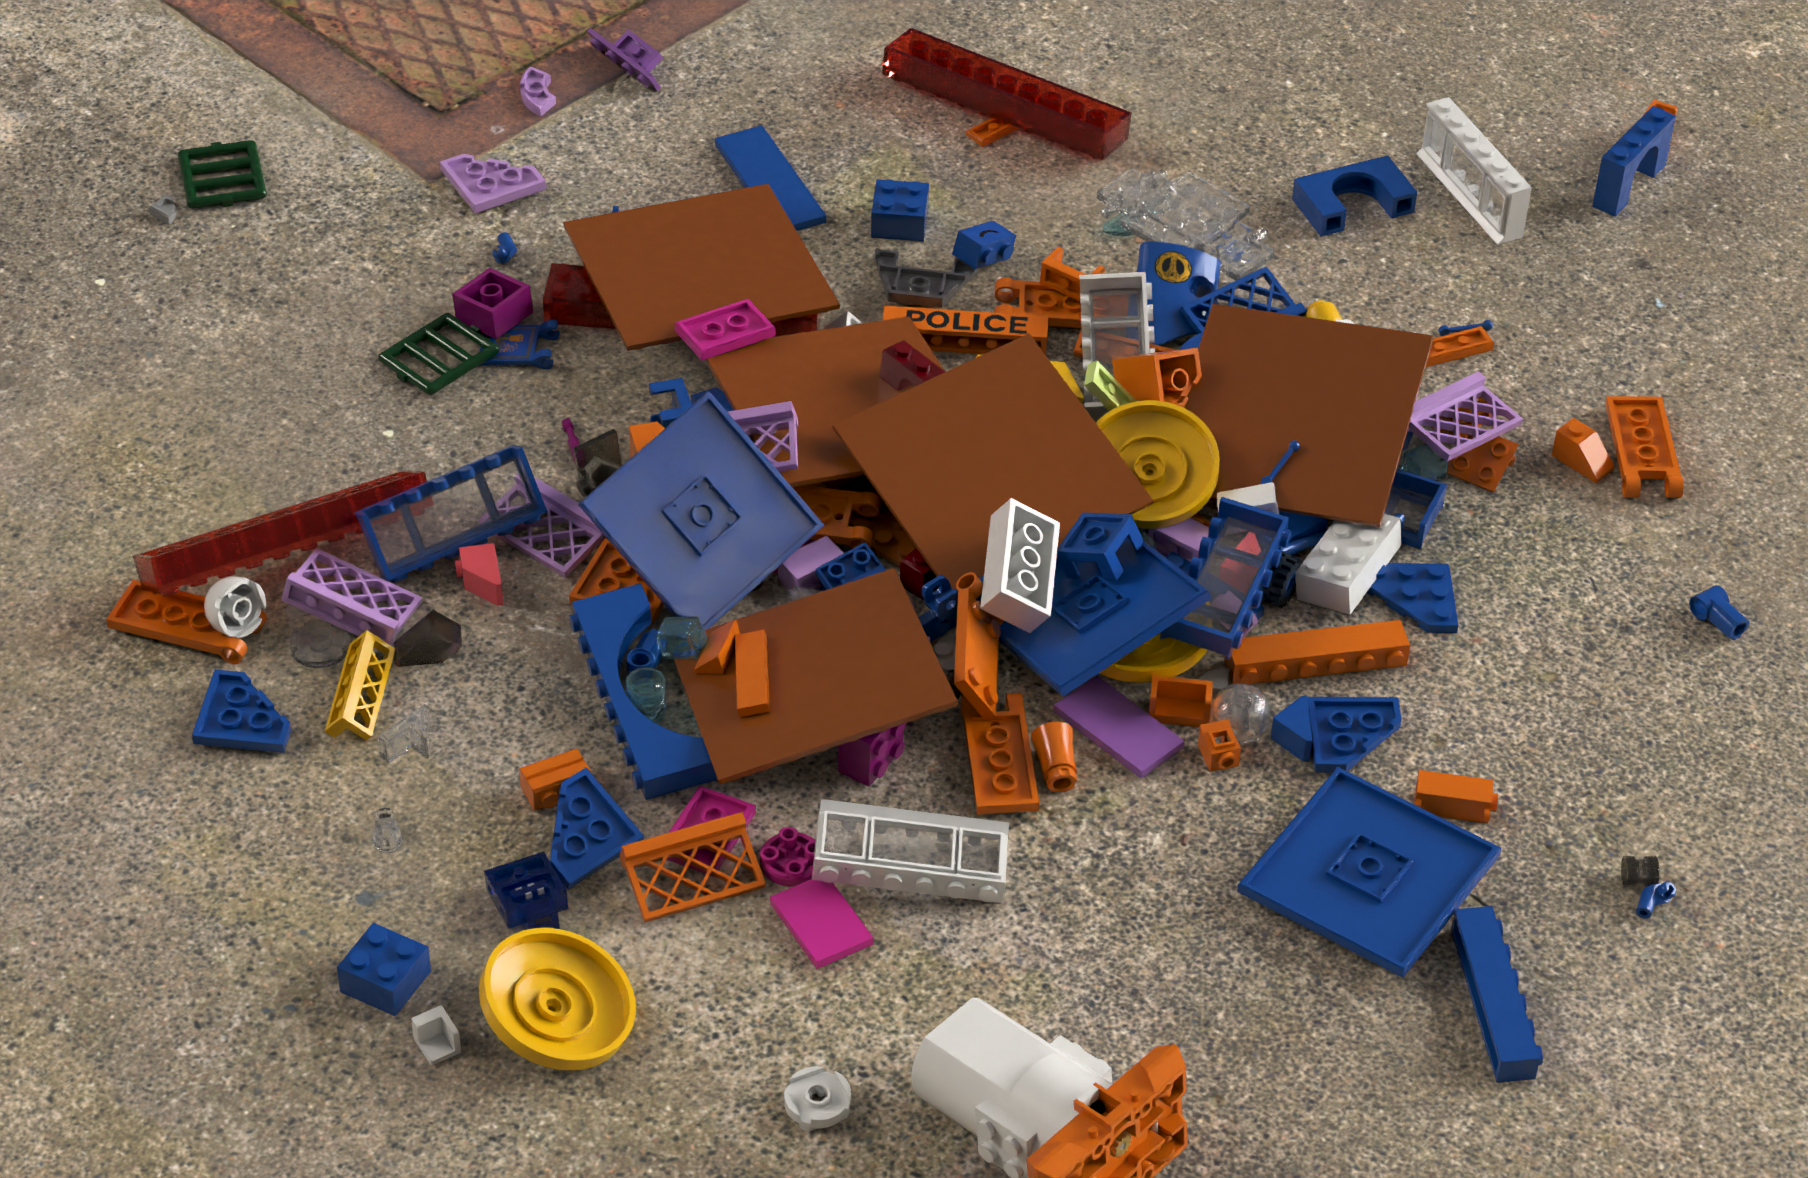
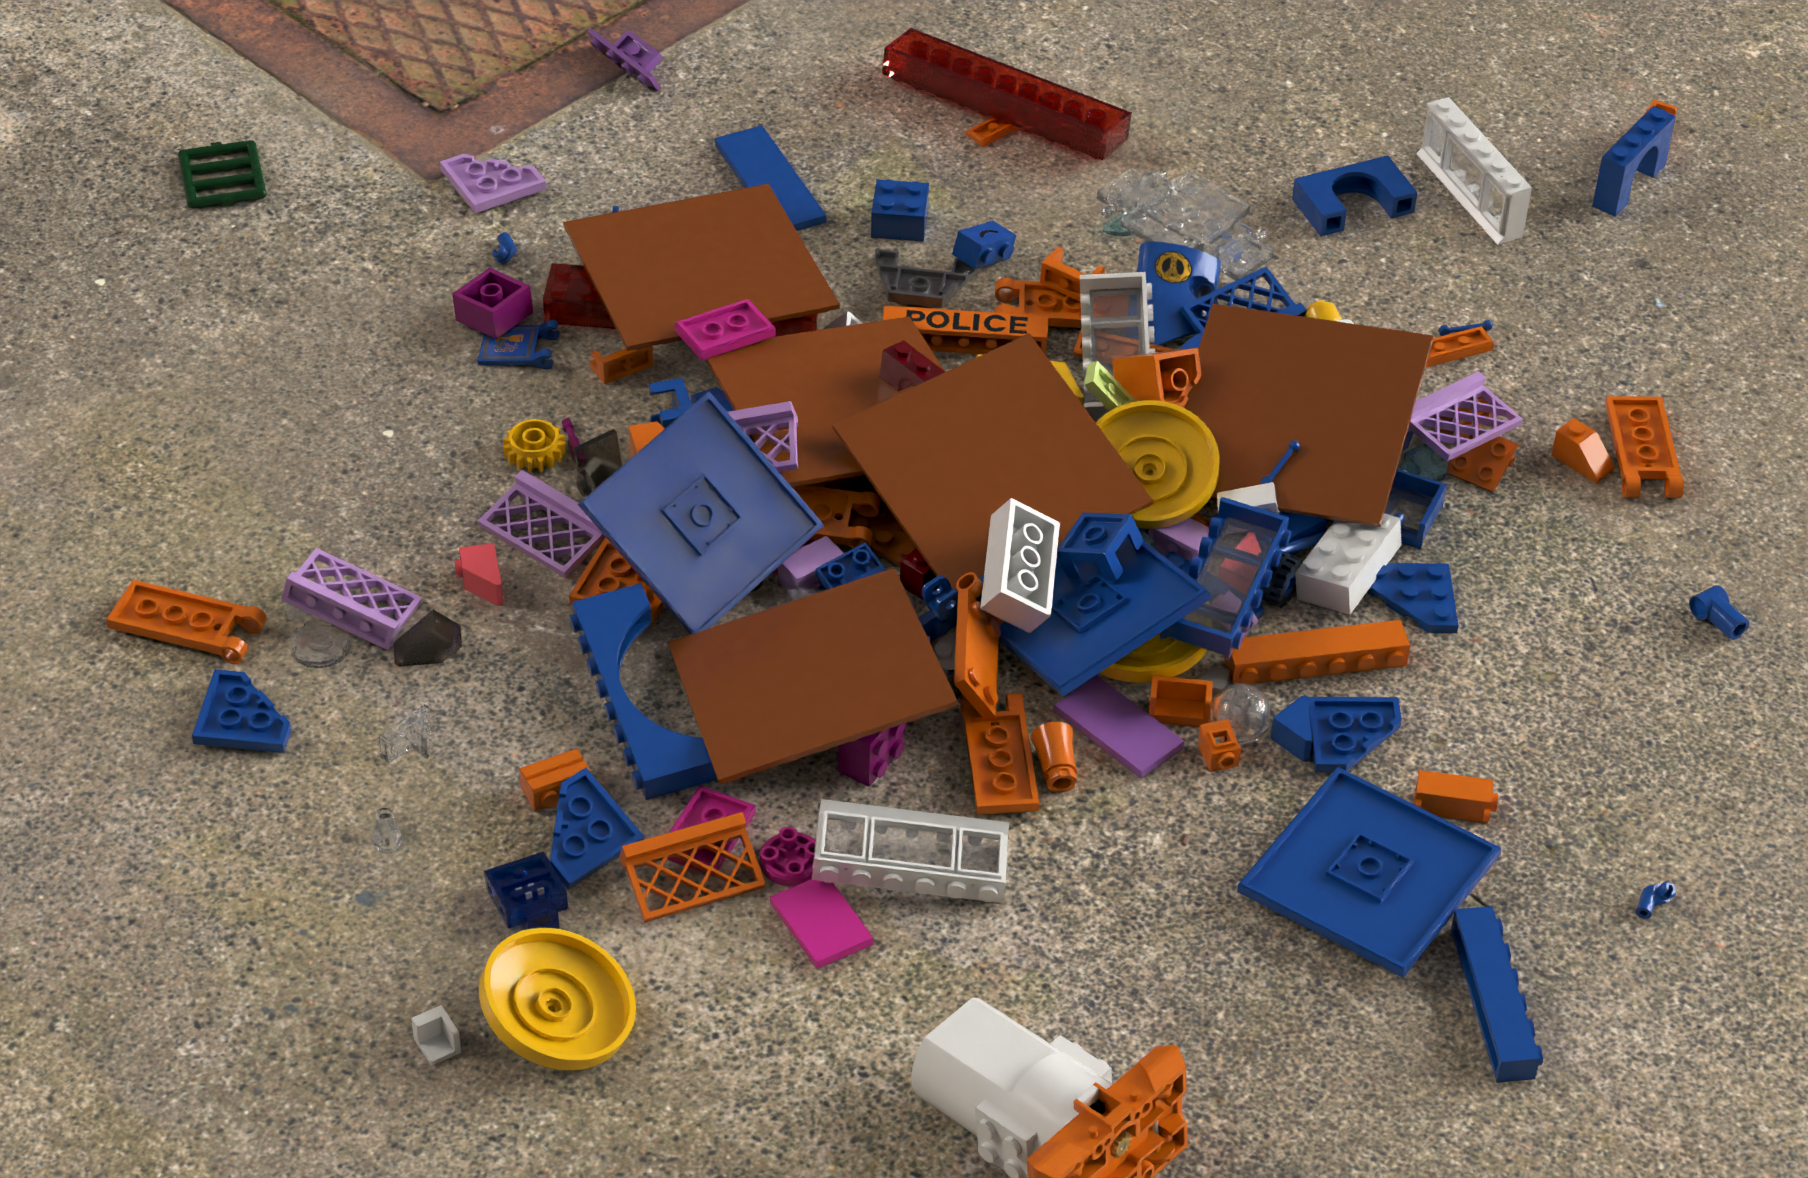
clear red brick [133,470,434,596] -> none
light grey tile [149,194,177,225] -> none
white cylinder [204,576,266,638] -> none
yellow fence [324,630,395,741] -> none
blue brick [337,923,431,1017] -> none
clear window [354,445,548,583] -> none
dark green bar [378,313,500,395] -> none
lavender tile [520,66,556,117] -> none
blue piece [626,629,669,688] -> none
clear light blue wheel [626,667,667,723] -> none
clear light blue brick [656,616,707,659] -> none
orange slope [694,620,740,674] -> none
orange tile [735,629,770,717] -> none
white plate [784,1066,851,1132] -> none
clear smoke wheel [1621,856,1659,887] -> none
none -> yellow gear [503,419,566,473]
none -> orange hinge [590,346,653,384]

